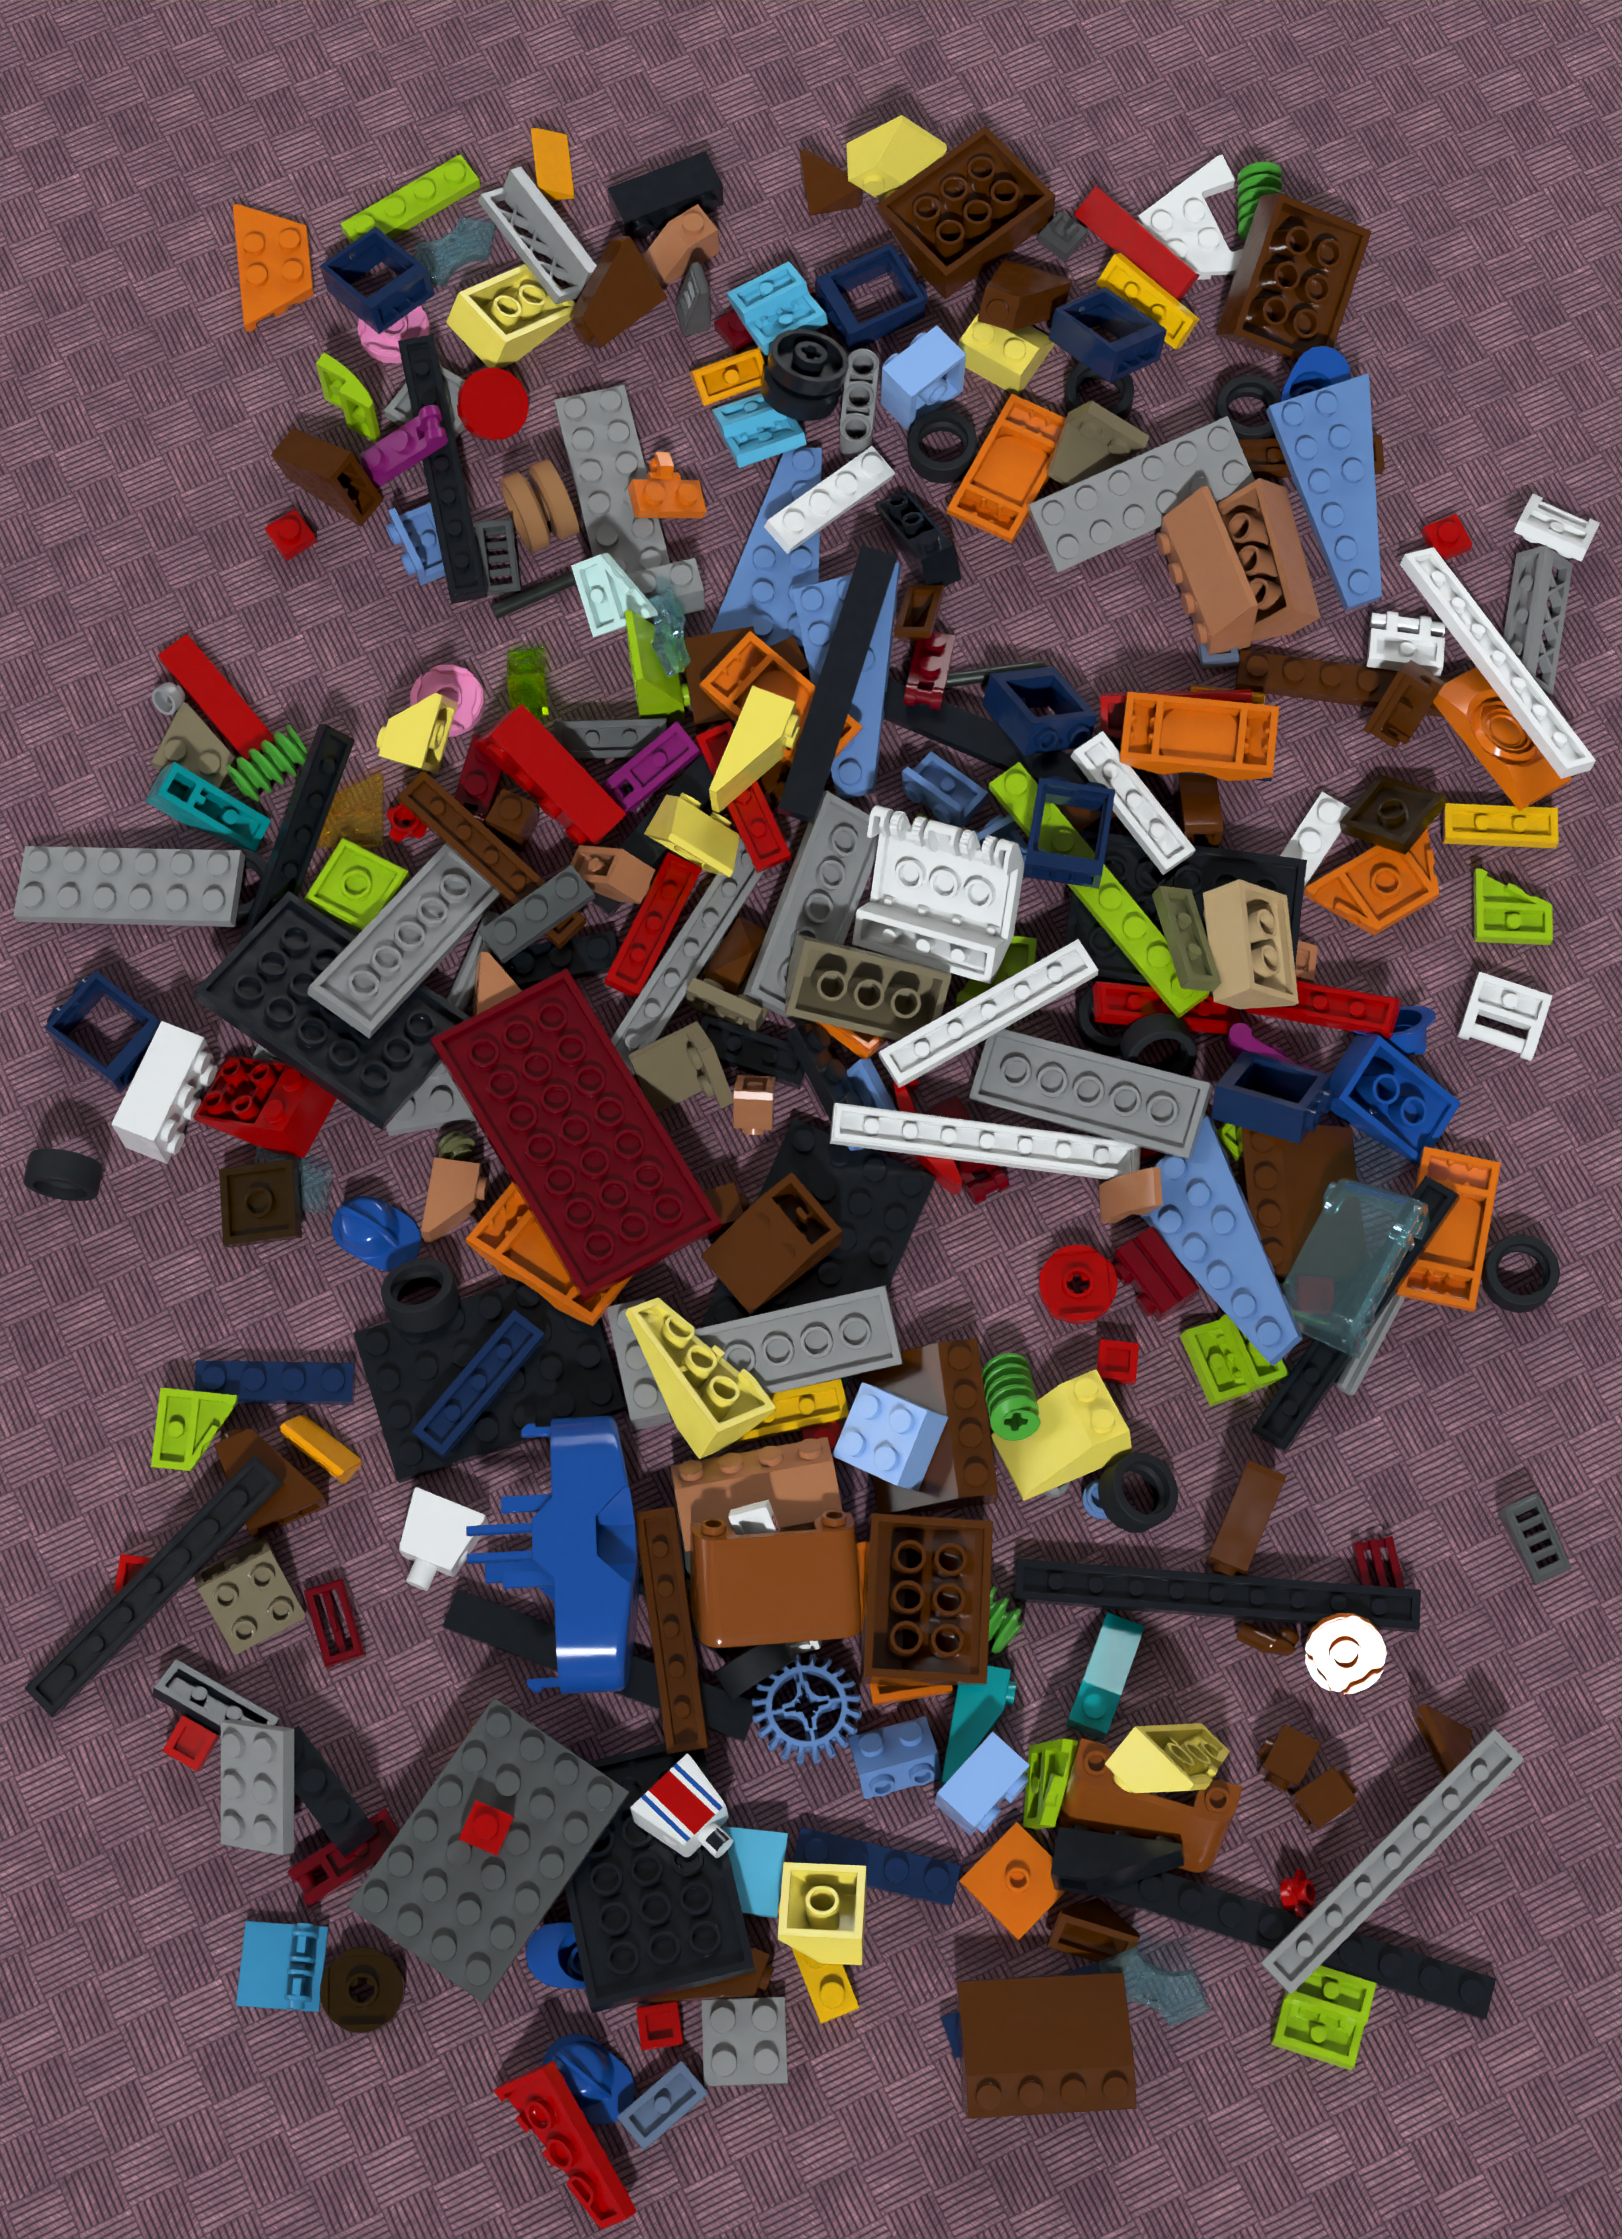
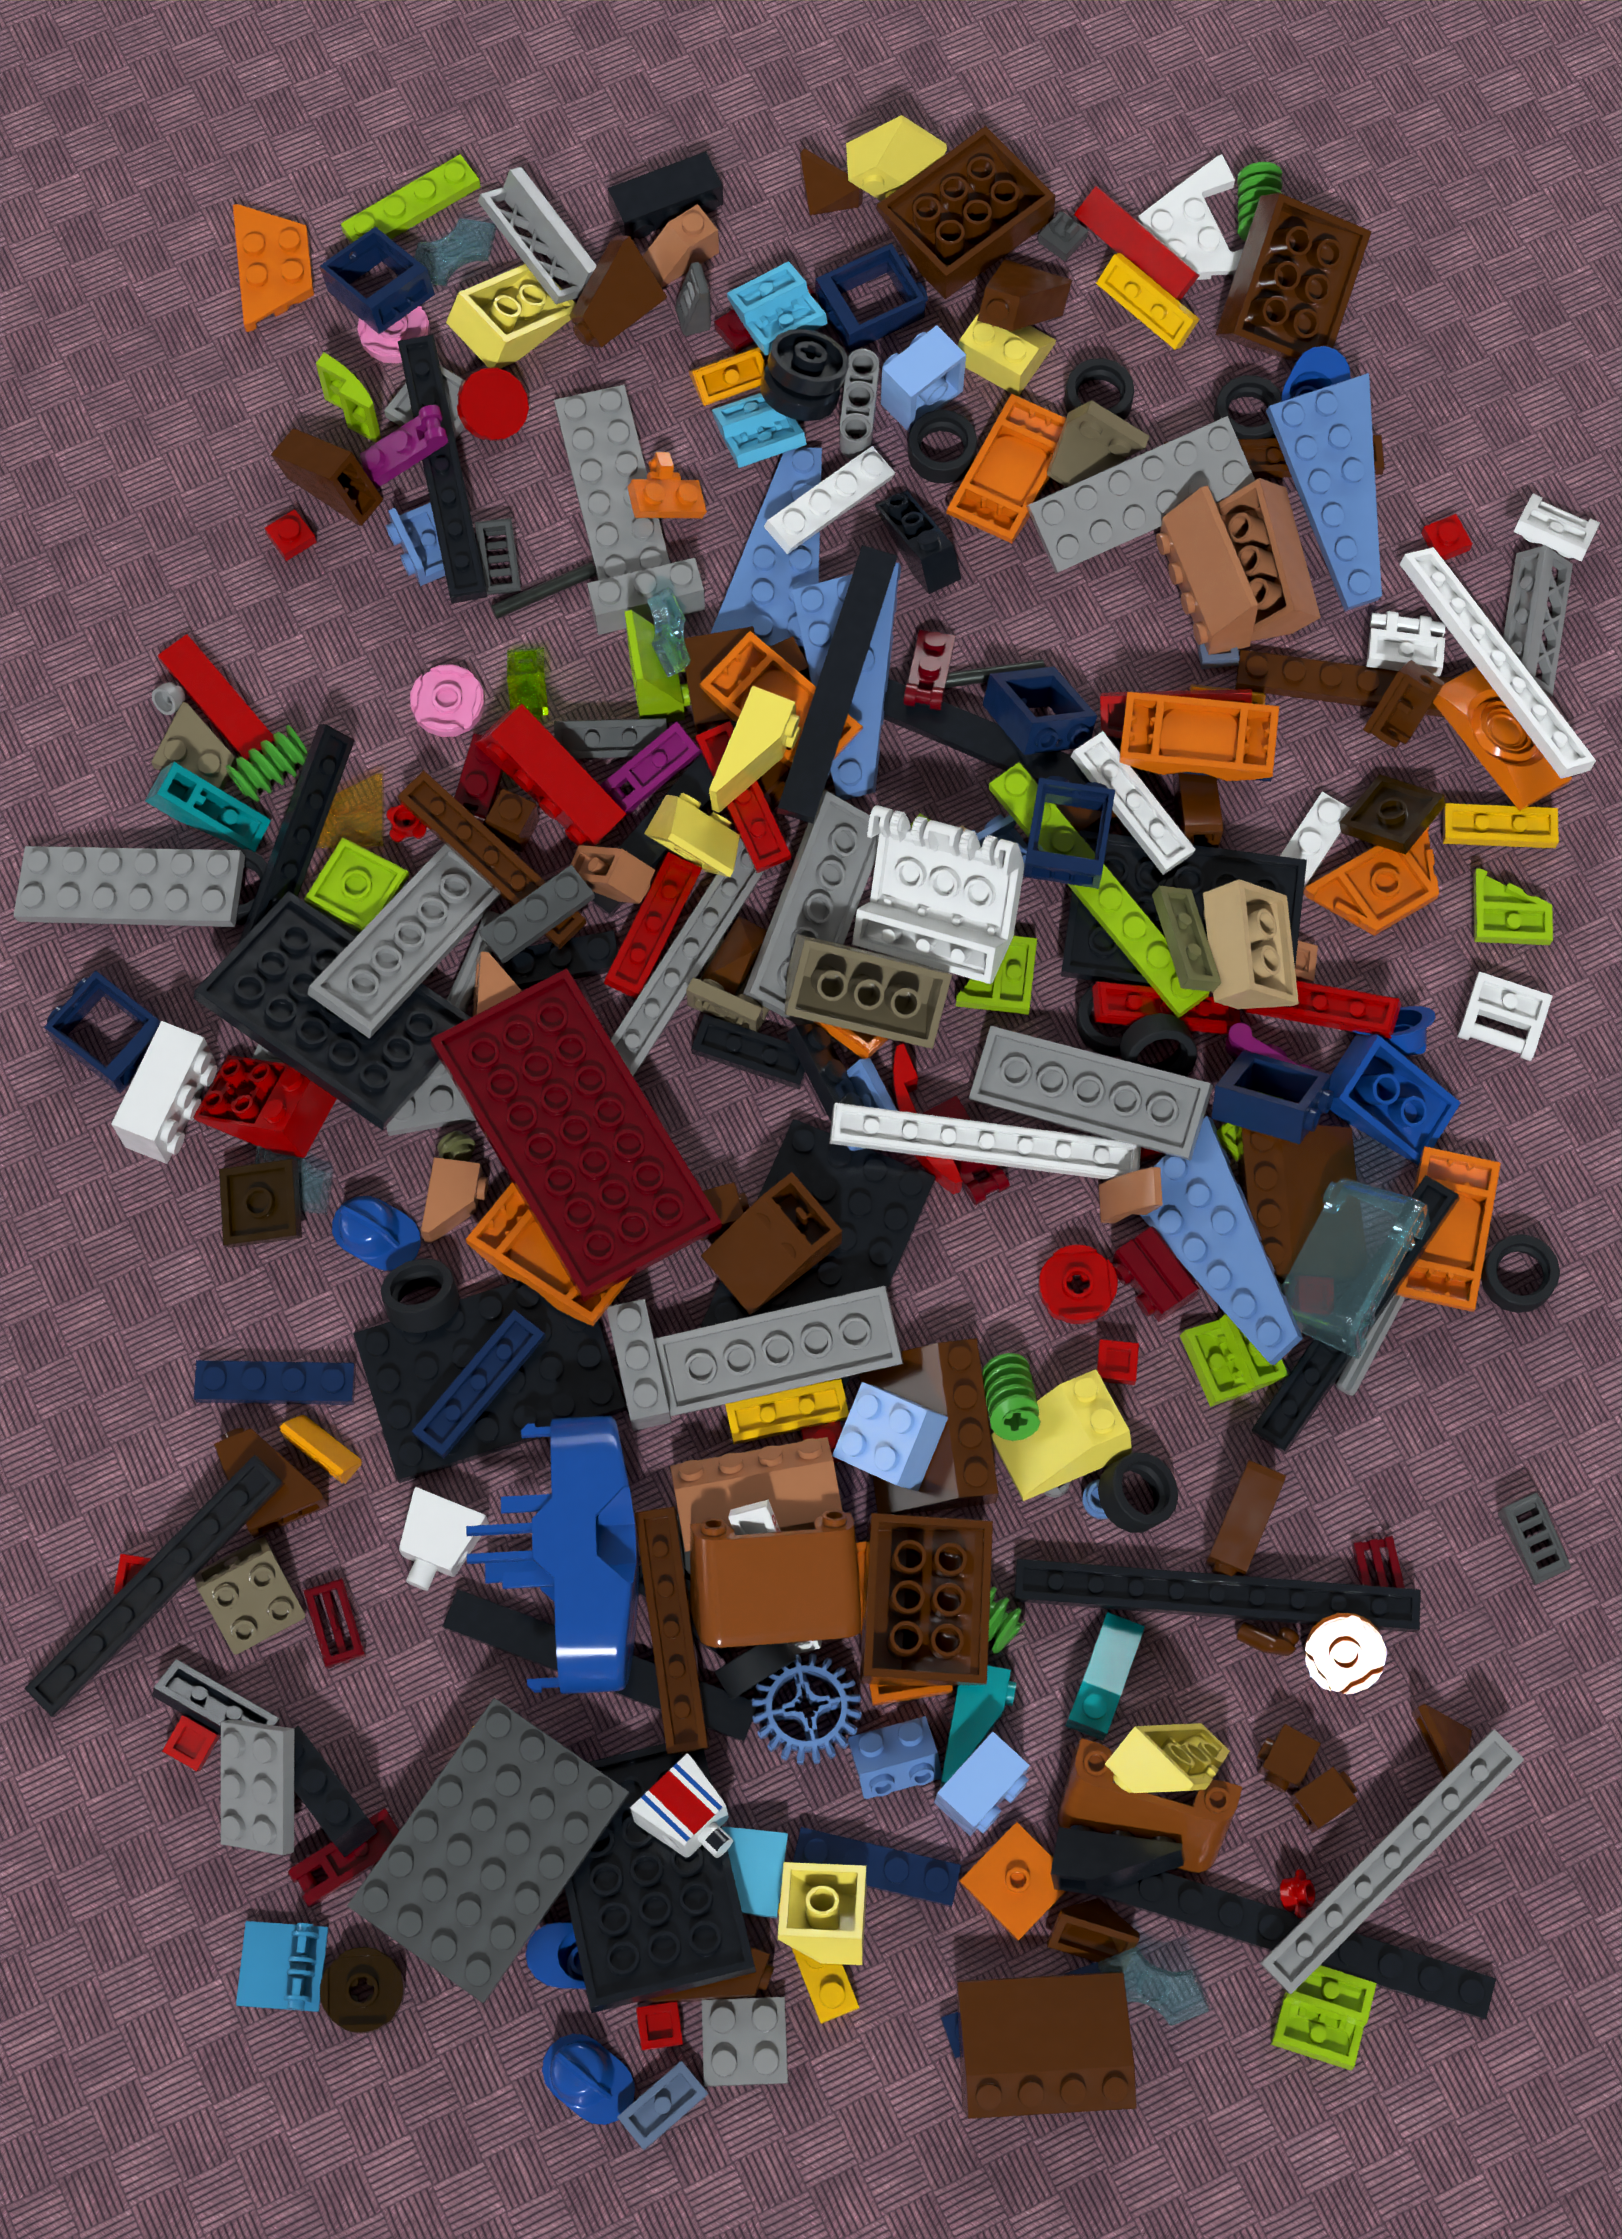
black tyre [23,1148,103,1201] -> none
lime wing [151,1387,239,1471] -> none
light yellow slope [377,693,458,775] -> none
red plate [459,1800,515,1857] -> none
red wing [493,2061,637,2229] -> none
medium nougat wheel [499,459,580,554] -> none
light orange slope [531,128,575,201] -> none
light aqua wing [571,553,658,638] -> none
light yellow wedge [625,1297,776,1459] -> none
dark tan bracket [628,1021,733,1114] -> none
nougat slope [733,1075,776,1135] -> none
white plate [879,939,1099,1088] -> none
reddish brown slope [894,585,944,643] -> none
medium blue bracket [901,751,989,828] -> none
lime wing [1023,1738,1078,1830] -> none
dark blue window [1049,287,1167,382] -> none

